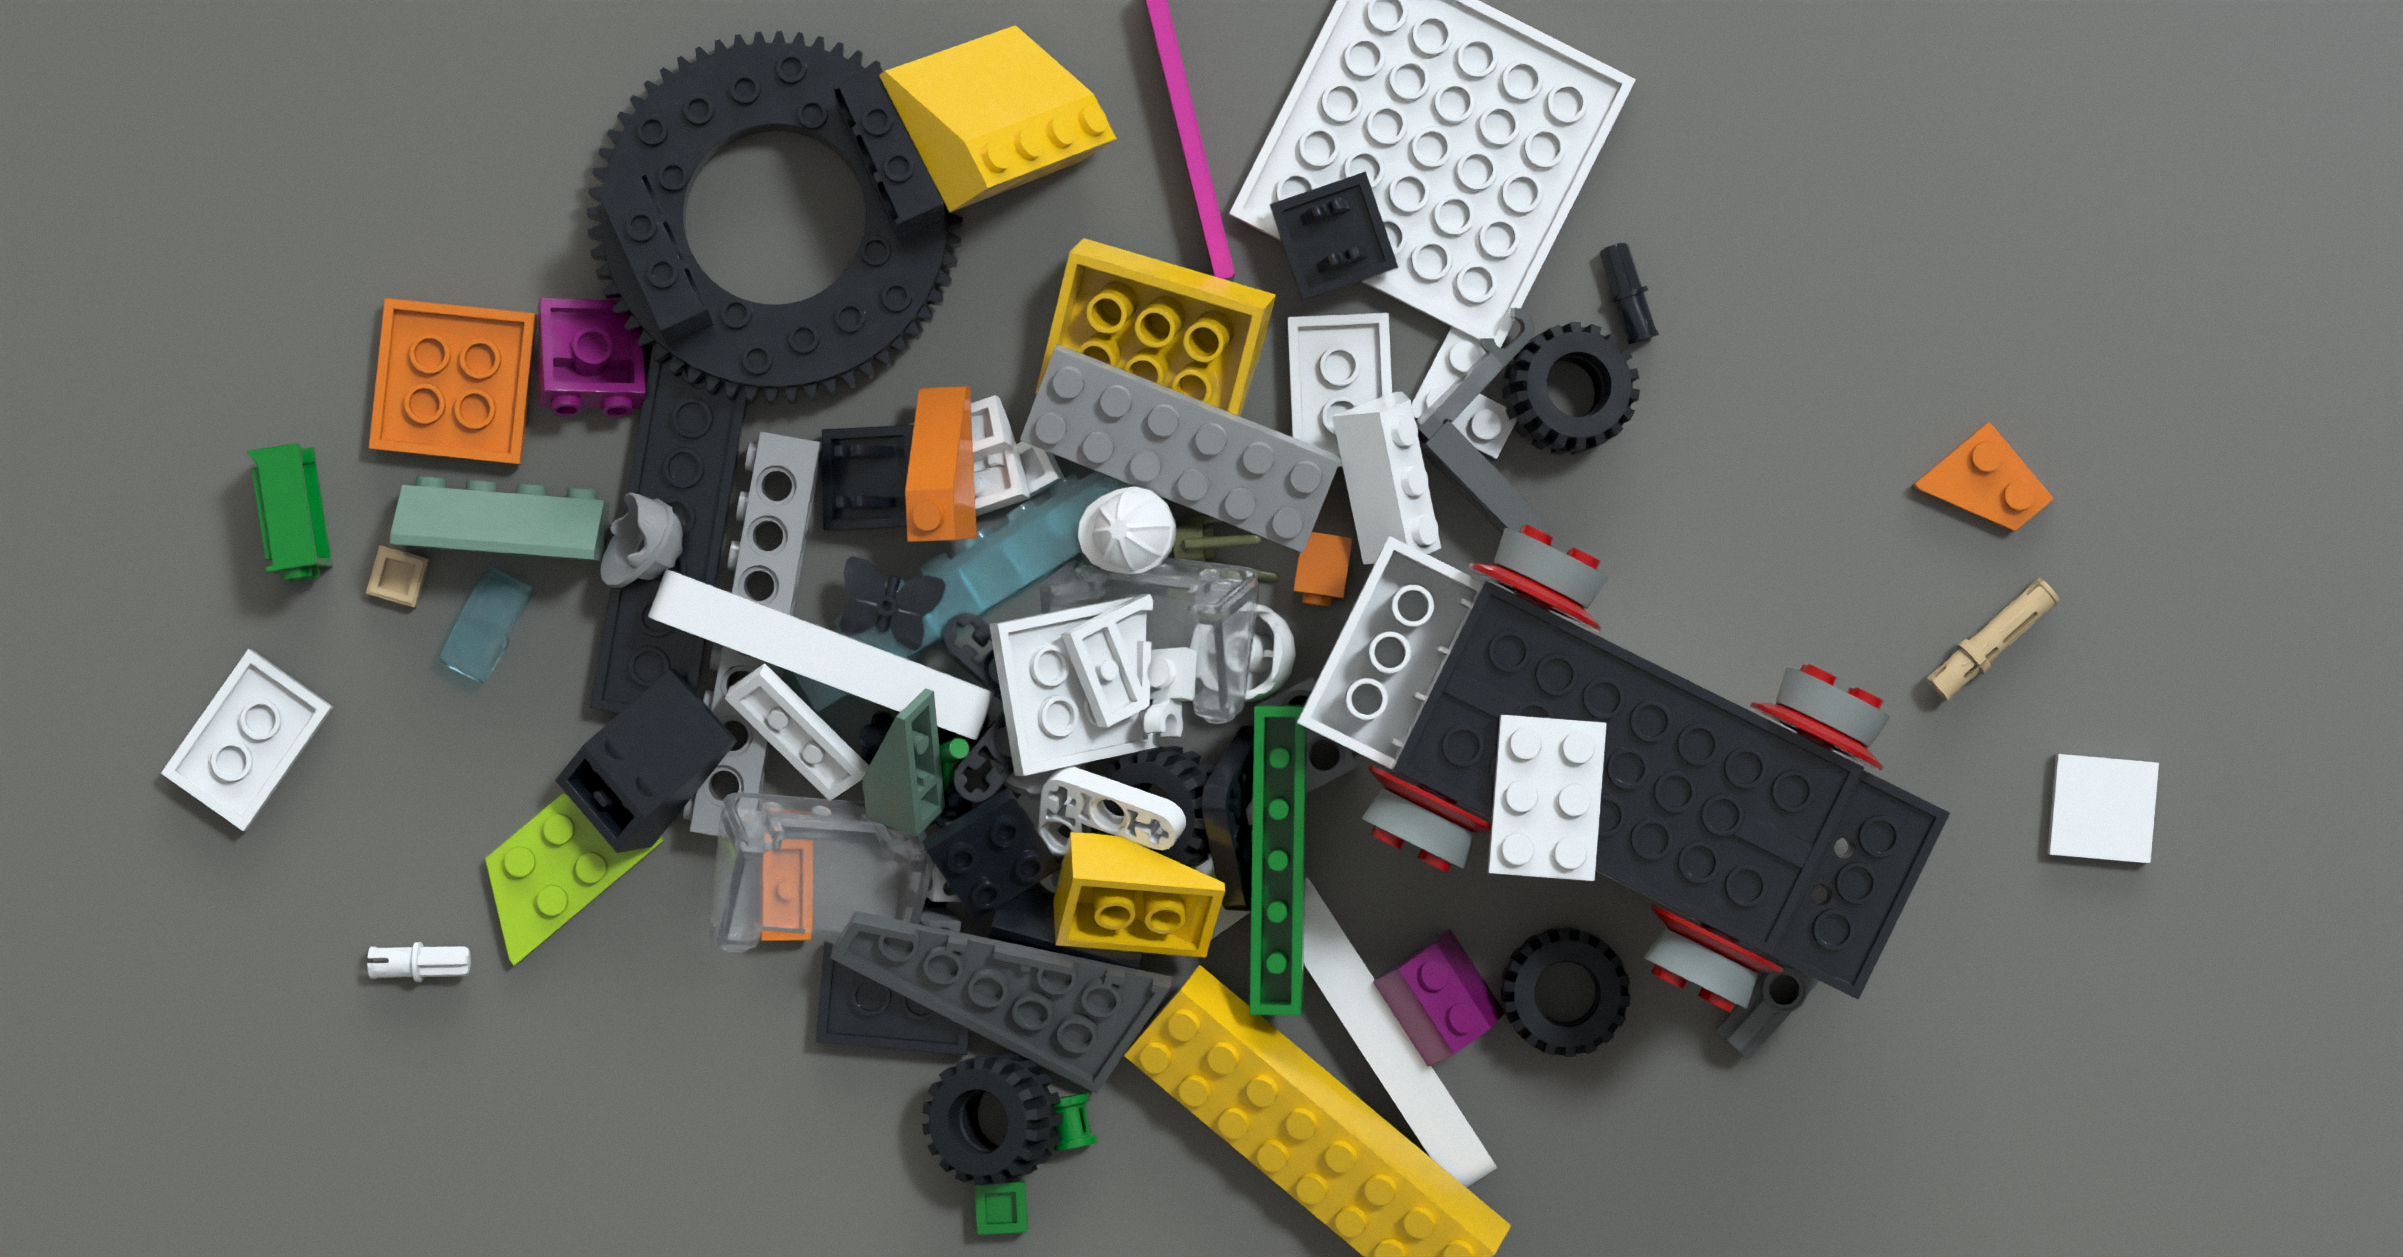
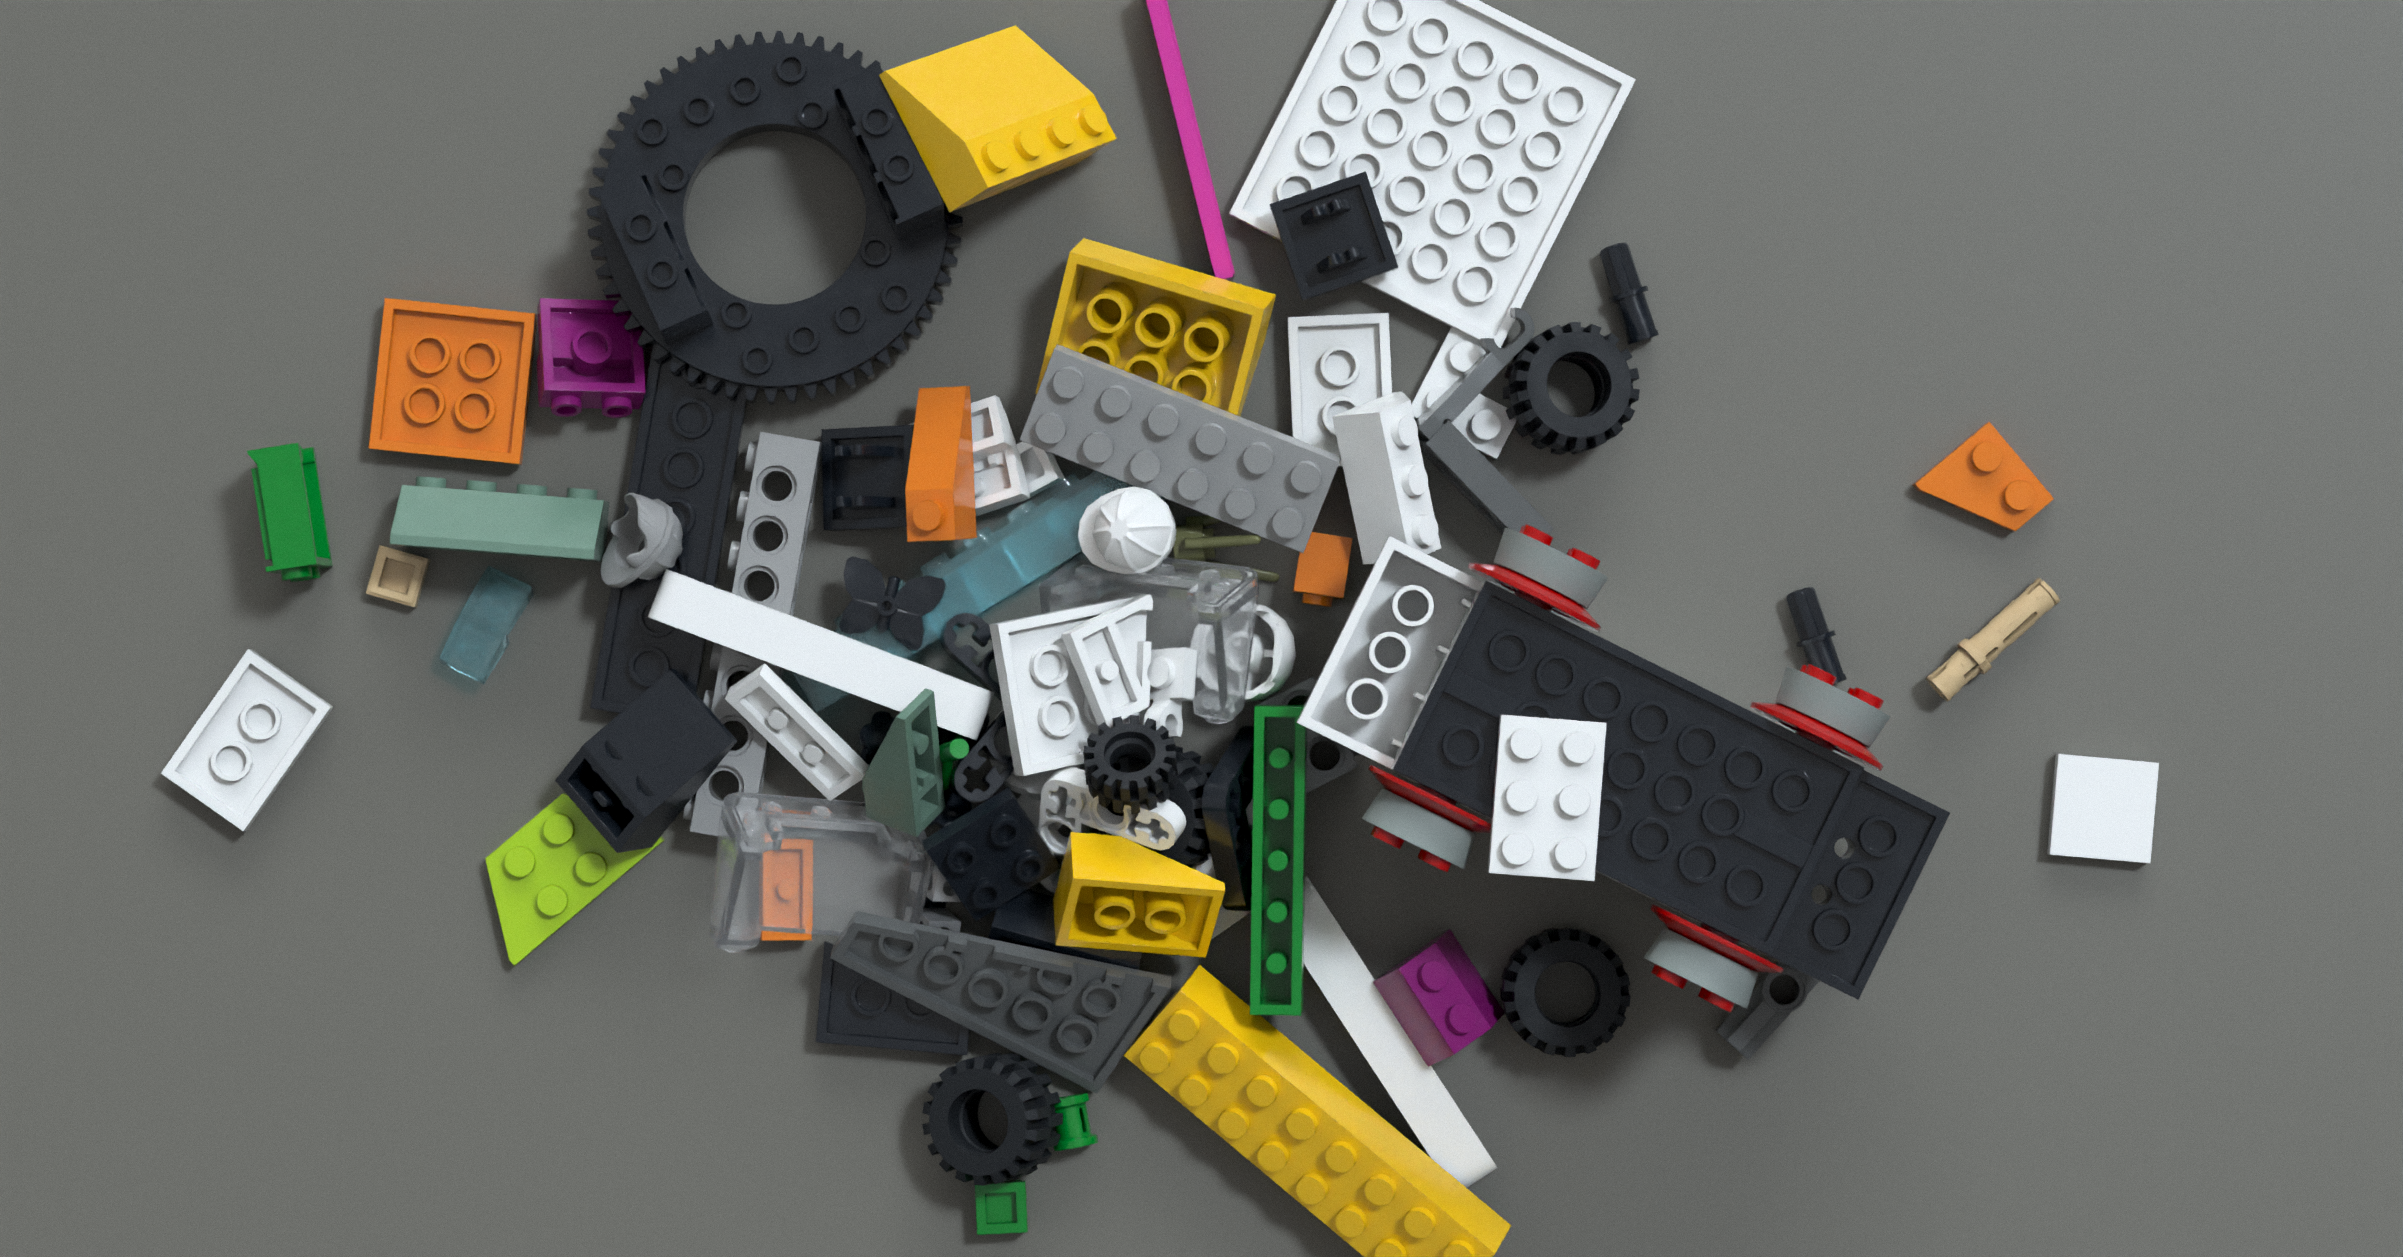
white axle [367,942,471,982] -> none
none -> black tyre [1083,715,1178,814]
none -> black axle [1786,587,1847,684]

